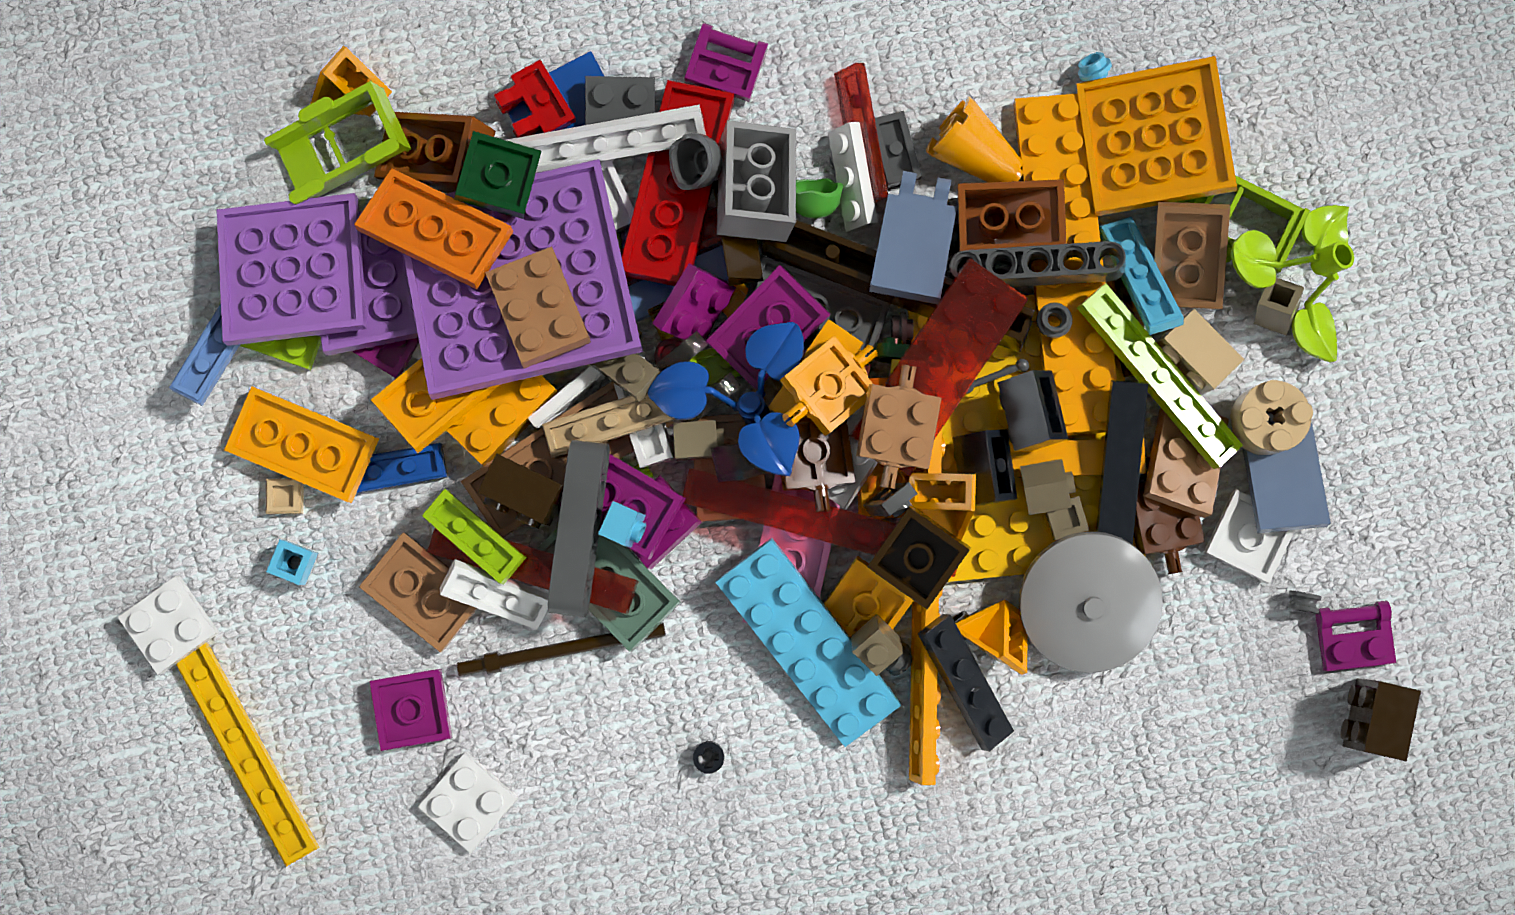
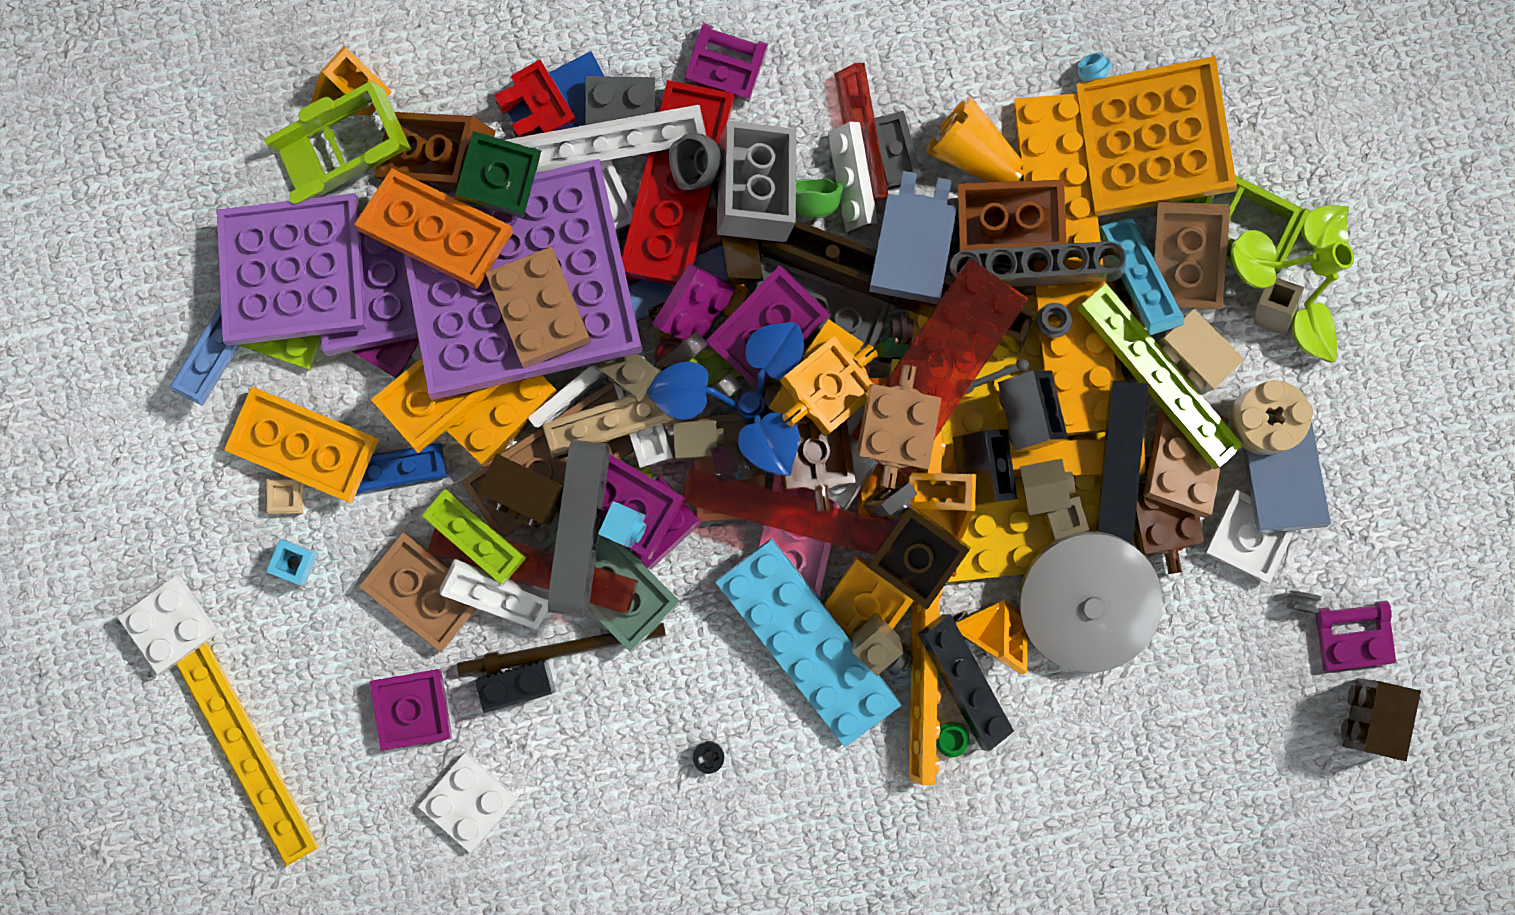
none -> black brick [475,660,556,713]
none -> green plate [936,722,970,757]

